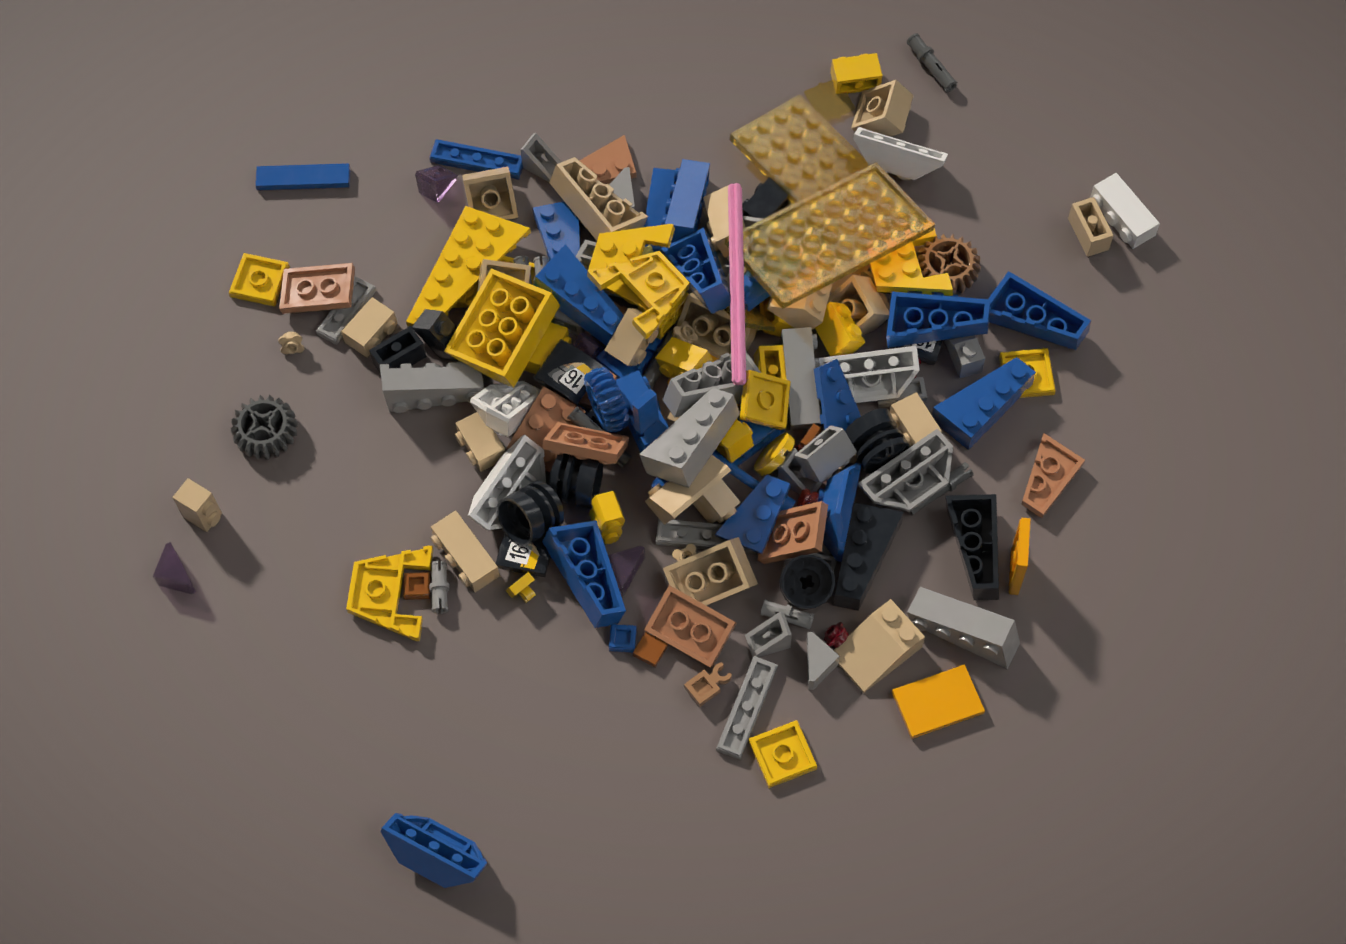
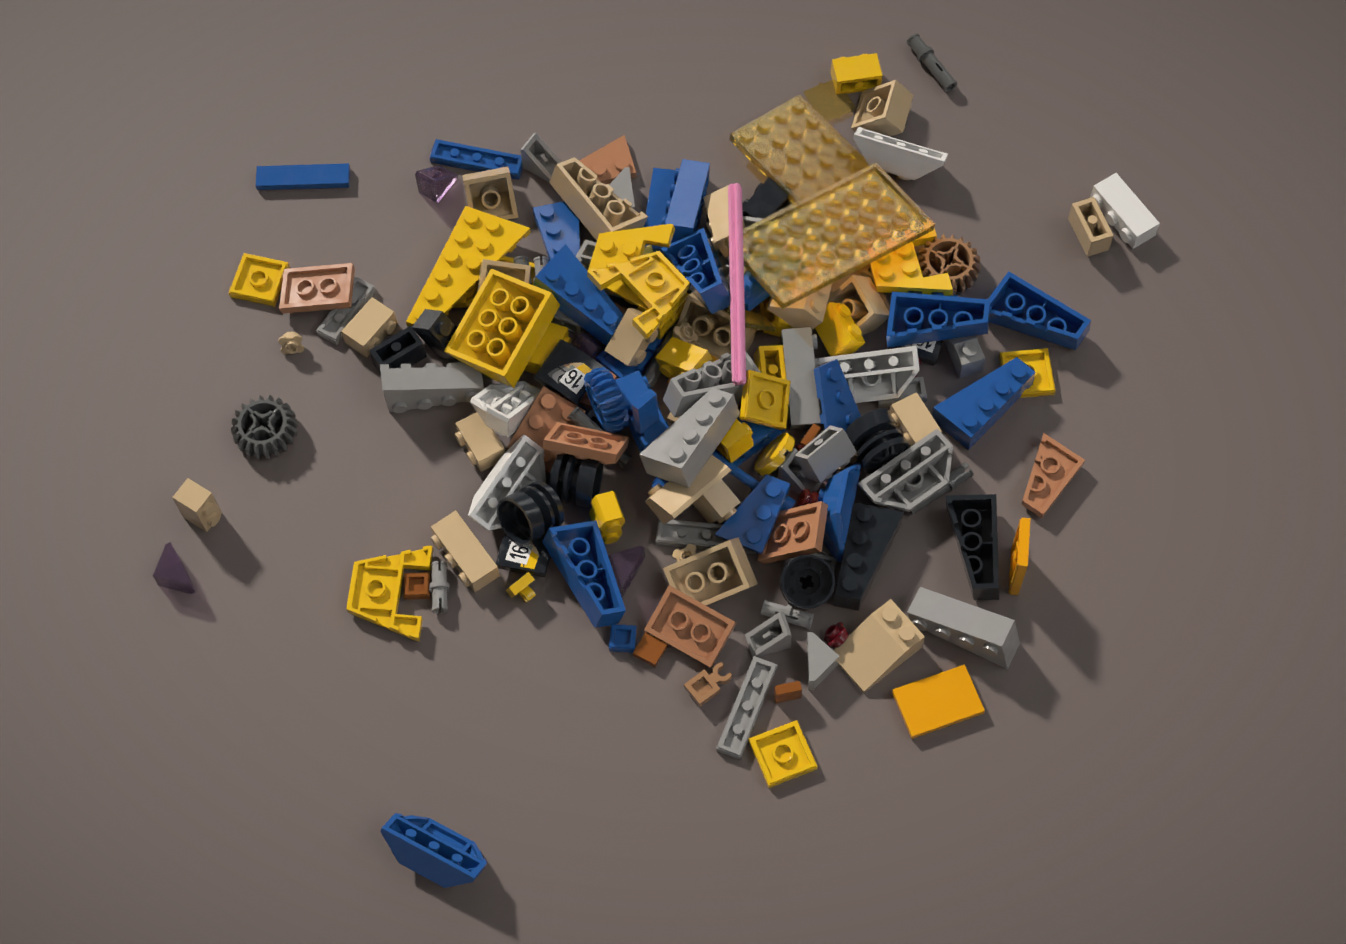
none -> dark orange tile [774,681,802,703]

